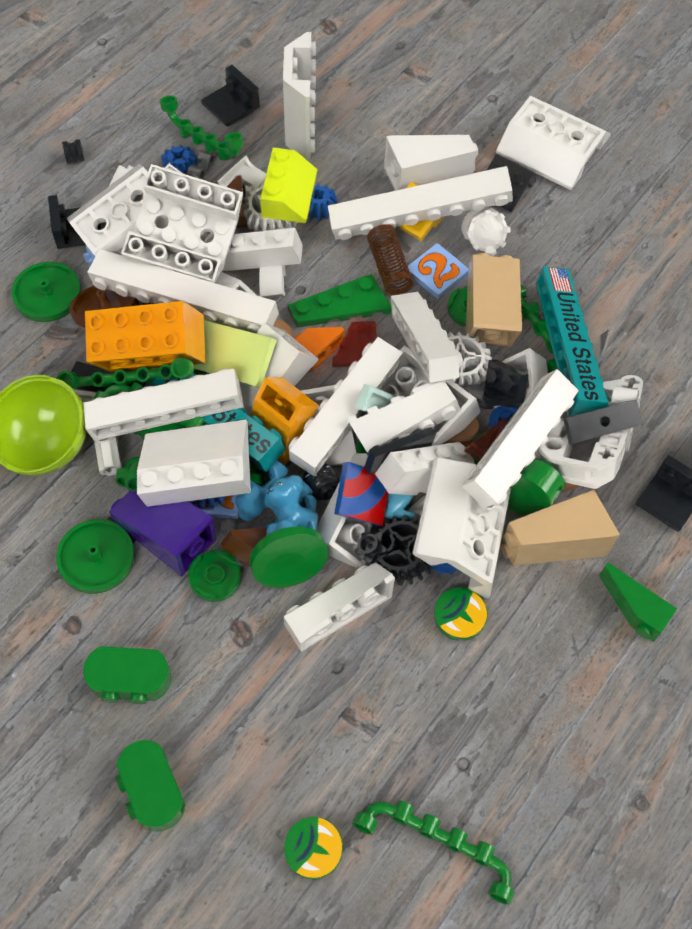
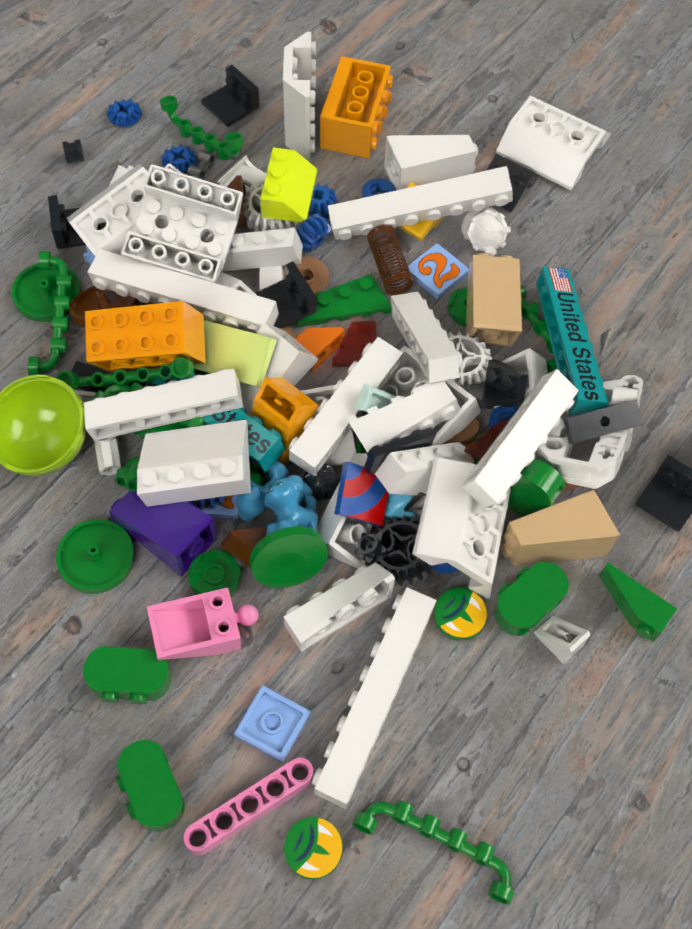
none -> green bar [28,251,73,376]
none -> blue gear [107,99,141,127]
none -> bright pink slope [147,588,259,660]
none -> bright pink beam [184,758,313,855]
none -> light blue tile [234,685,311,763]
none -> black bracket [255,261,317,329]
none -> medium nougat dish [283,256,329,294]
none -> blue gear [296,213,332,253]
none -> white brick [312,587,436,809]
none -> light orange brick [320,56,394,158]
none -> blue gear [362,178,397,198]
none -> green brick [494,562,569,636]
none -> white slope [534,616,590,664]

